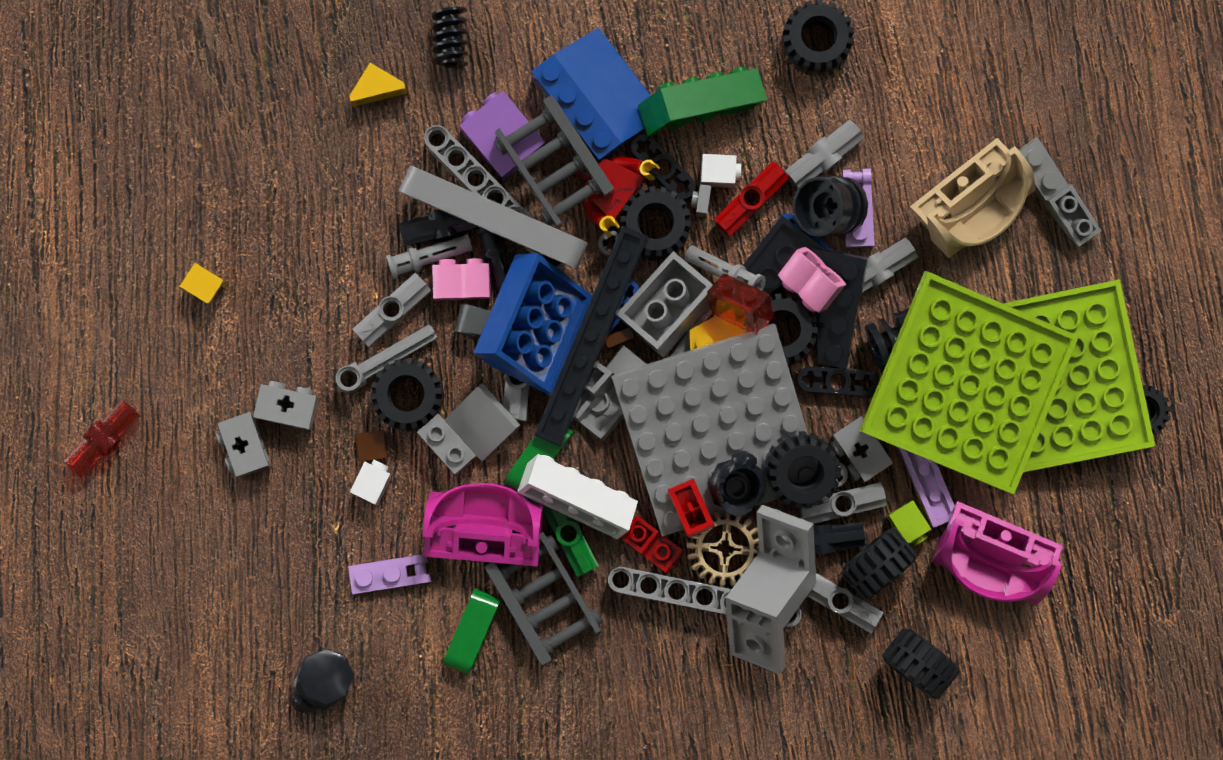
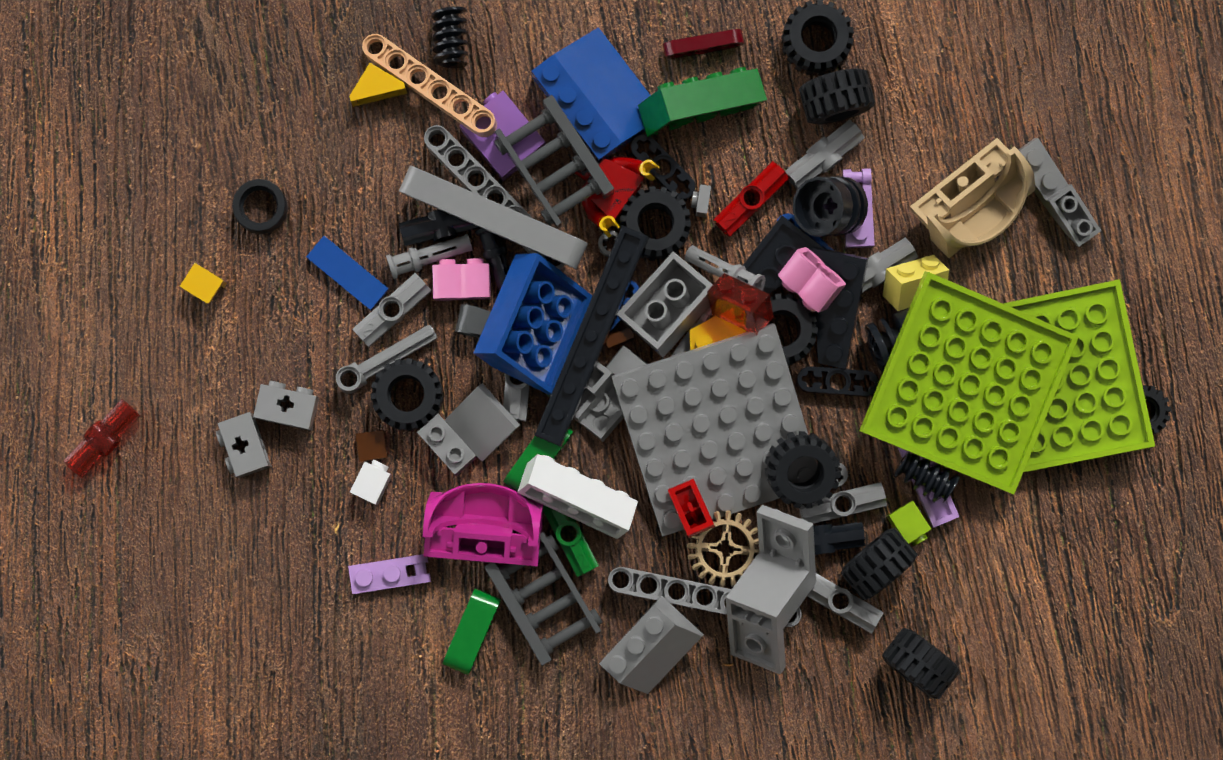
black piece [291,648,354,714] -> none
red slope [620,515,684,574] -> none
white brick [700,154,741,188] -> none
black piece [707,451,766,516] -> none
light grey brick [830,416,893,483] -> none
dark pink piece [931,501,1063,606] -> none
none -> black tyre [232,179,288,234]
none -> blue tile [306,236,389,311]
none -> light nougat beam [362,34,497,137]
none -> light grey slope [599,596,704,694]
none -> dark red beam [663,29,745,59]
none -> black tyre [799,68,875,125]
none -> light yellow brick [883,255,949,311]
none -> black piece [894,451,960,503]

